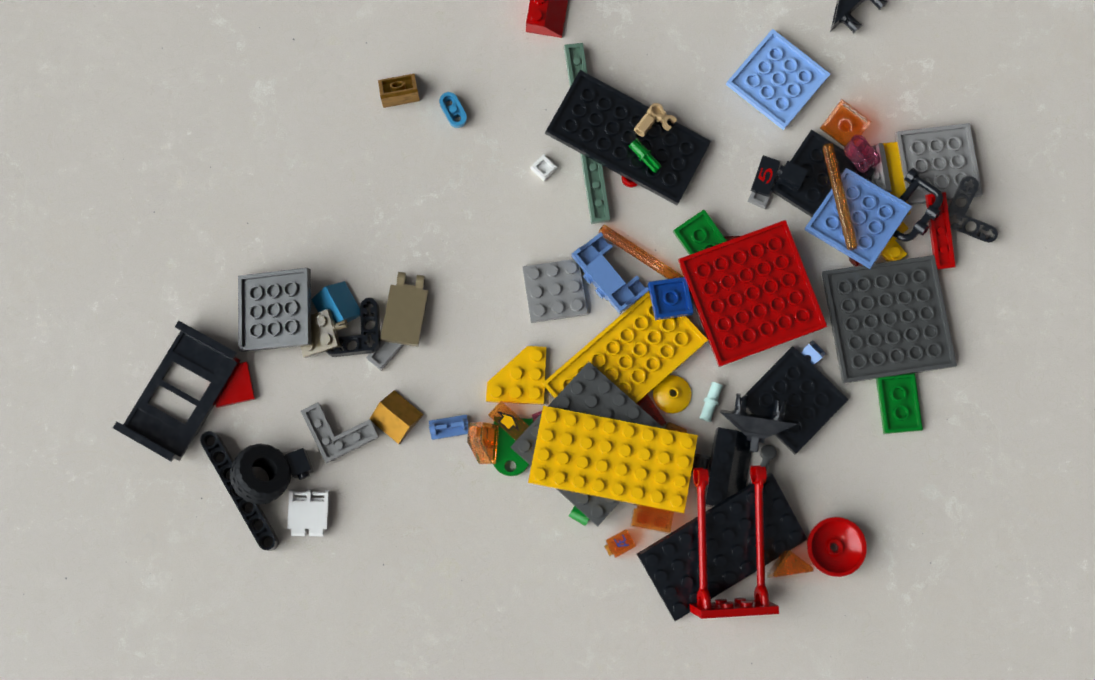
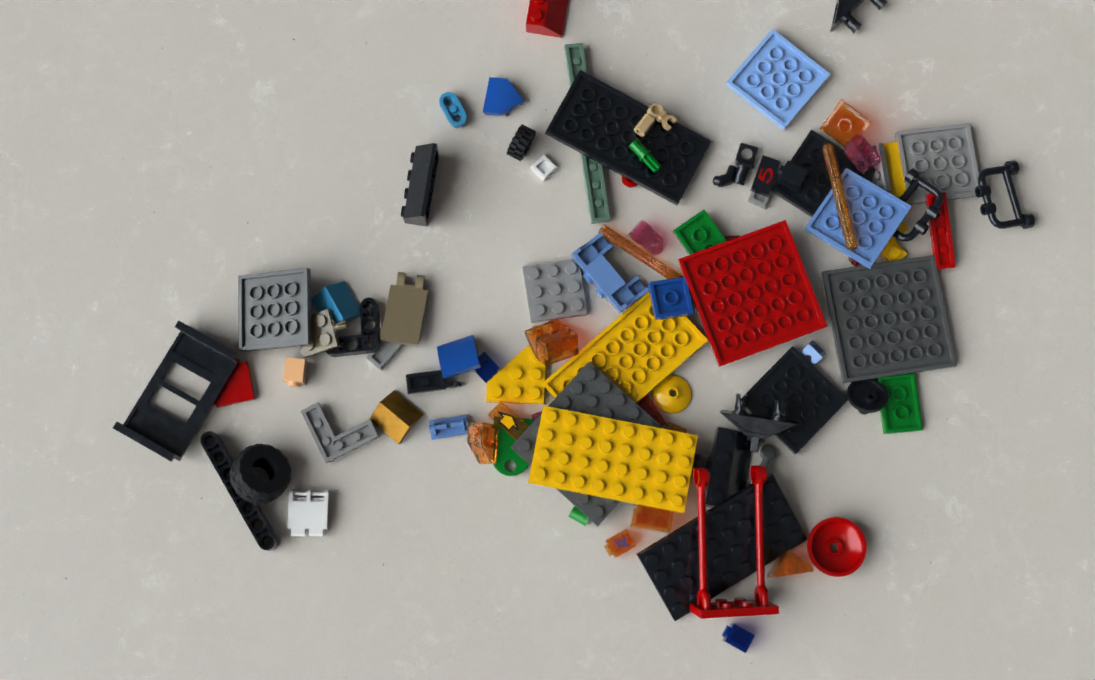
black brick [285,448,314,480] -> none
pearl gold slope [378,74,420,108] -> none
light aqua pin [699,382,723,422] -> none
black beam [948,176,998,243] -> none
none -> light nougat brick [283,357,308,387]
none -> black slope [401,143,439,227]
none -> black hinge [406,370,462,395]
none -> blue slope [437,335,481,379]
none -> clear blue panel [474,351,500,383]
none -> blue slope [483,77,525,116]
none -> black tyre [507,124,536,161]
none -> clear orange slope [524,319,579,366]
none -> clear pink piece [629,220,664,255]
none -> black arm [713,165,737,187]
none -> clear blue brick [722,623,755,653]
none -> black bracket [733,143,758,185]
none -> black piece [847,379,888,415]
none -> black bar [975,160,1035,229]

